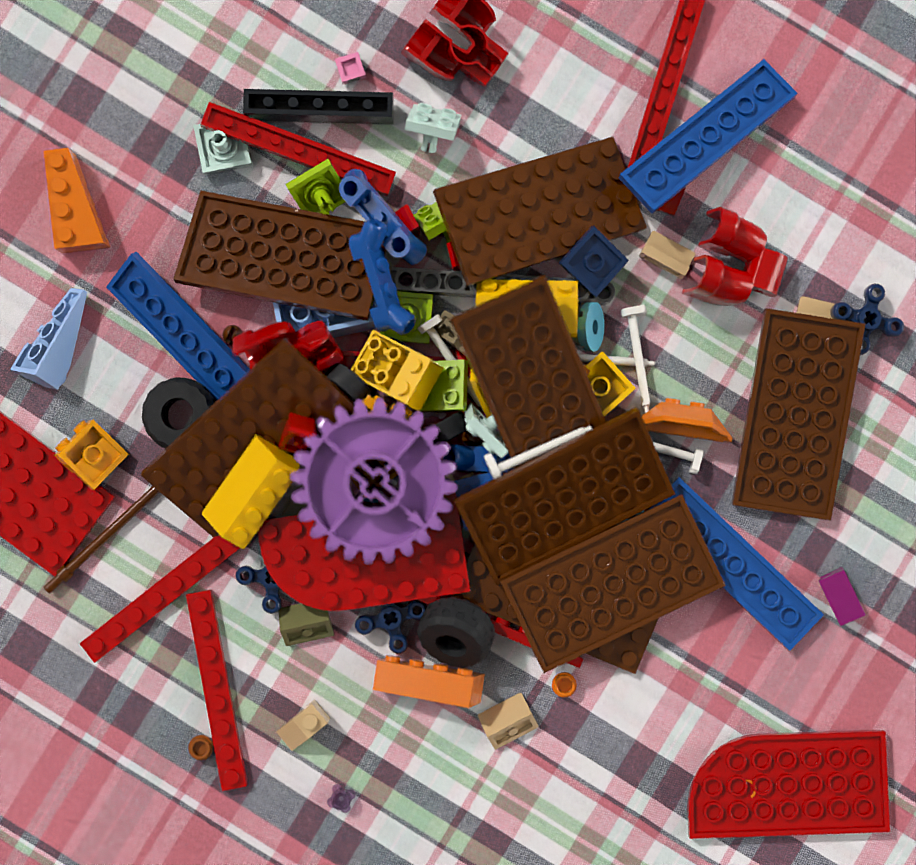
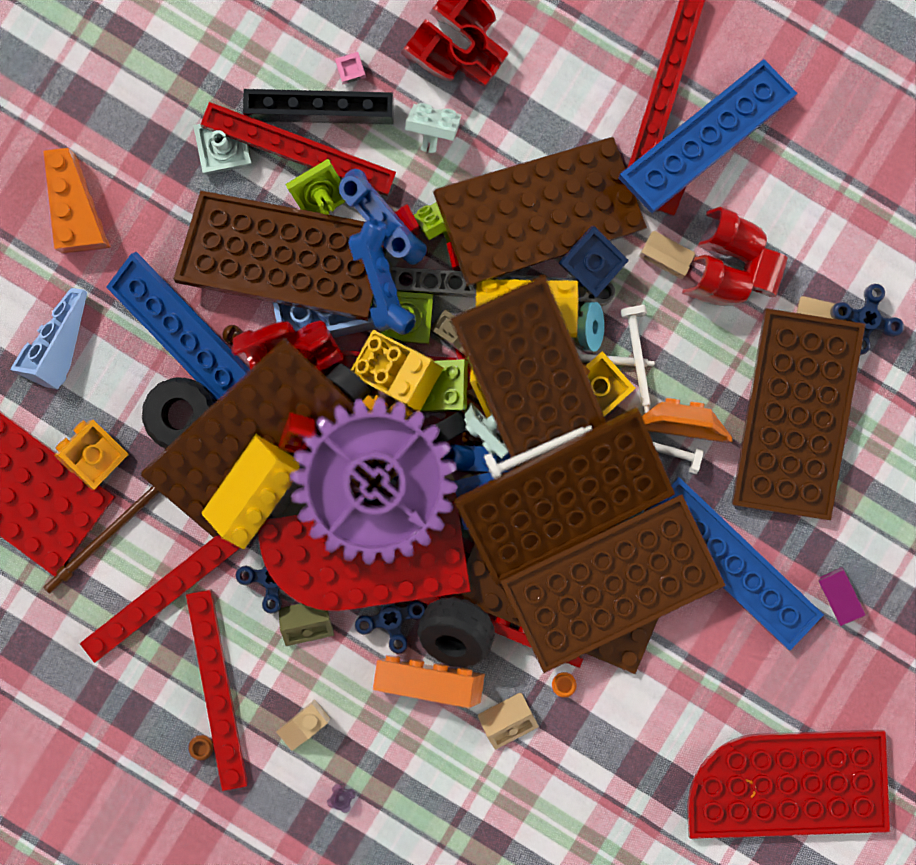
white piece [418,314,484,412] -> none

